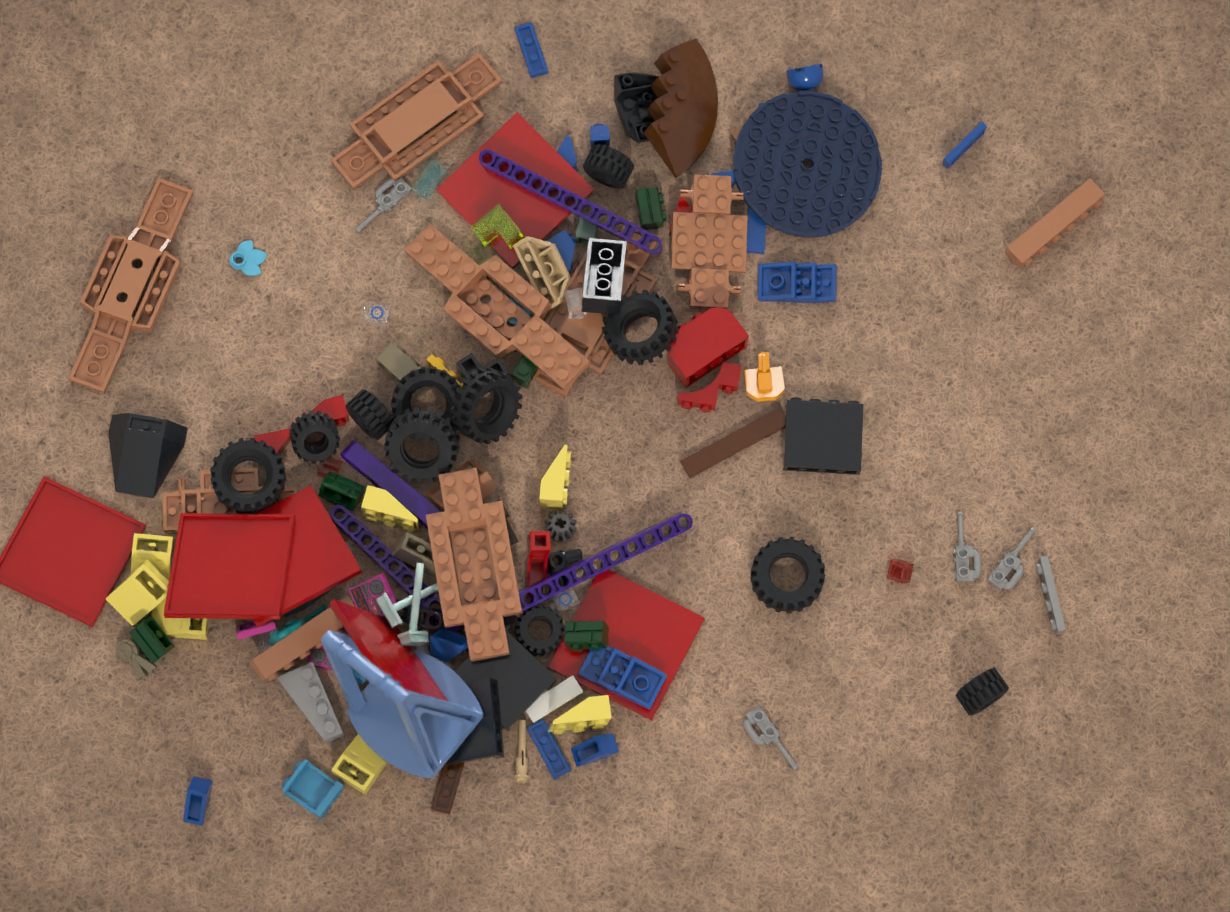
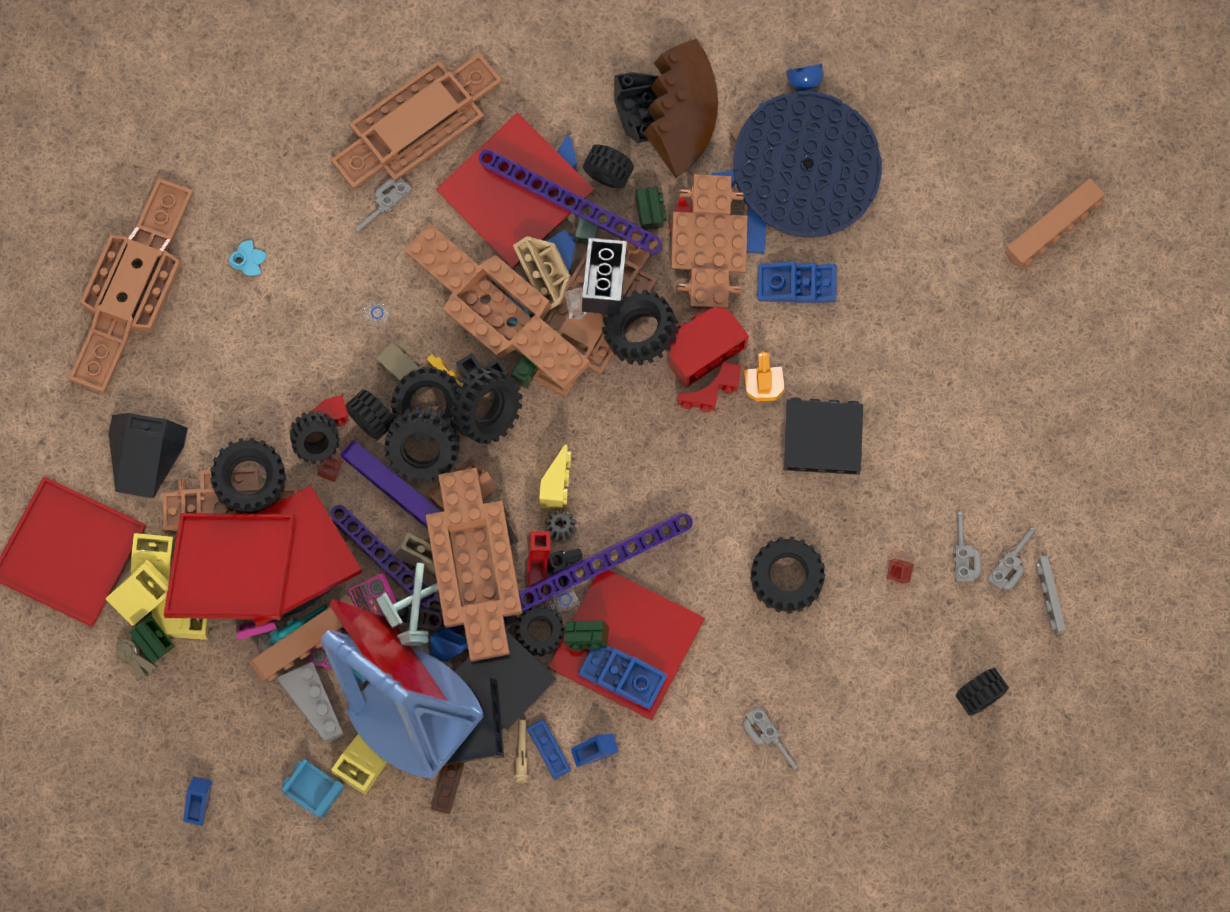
red slope [254,428,291,455] -> none
dark green brick [318,471,365,511] -> none
light yellow slope [361,485,420,532] -> none
clear light blue tile [411,160,447,201] -> none
clear neon green brick [470,204,525,249] -> none
blue tile [514,22,548,78] -> none
white tile [526,676,584,723] -> none
light yellow slope [548,695,611,735] -> none
blue slope [590,124,610,148] -> none
reddish brown tile [680,408,786,478] -> none
blue tile [942,121,987,169] -> none

